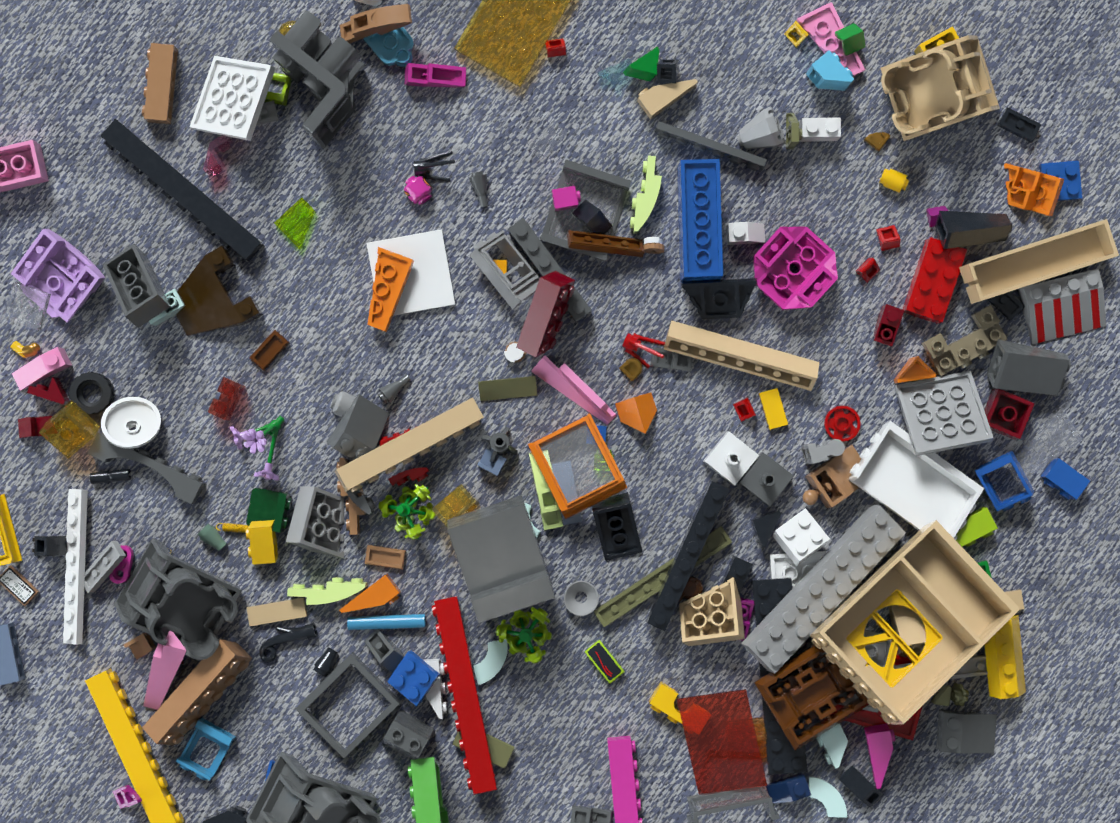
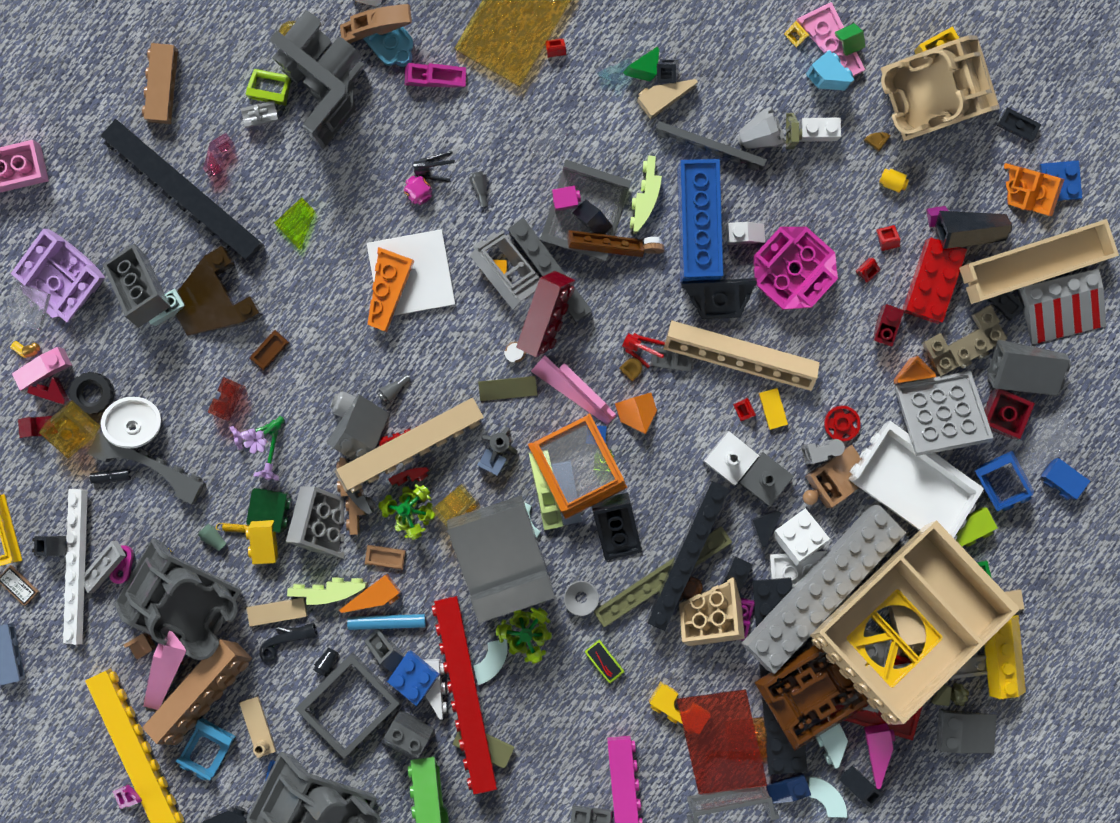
white plate [190,56,276,141] -> none
none -> tan piece [239,696,277,758]

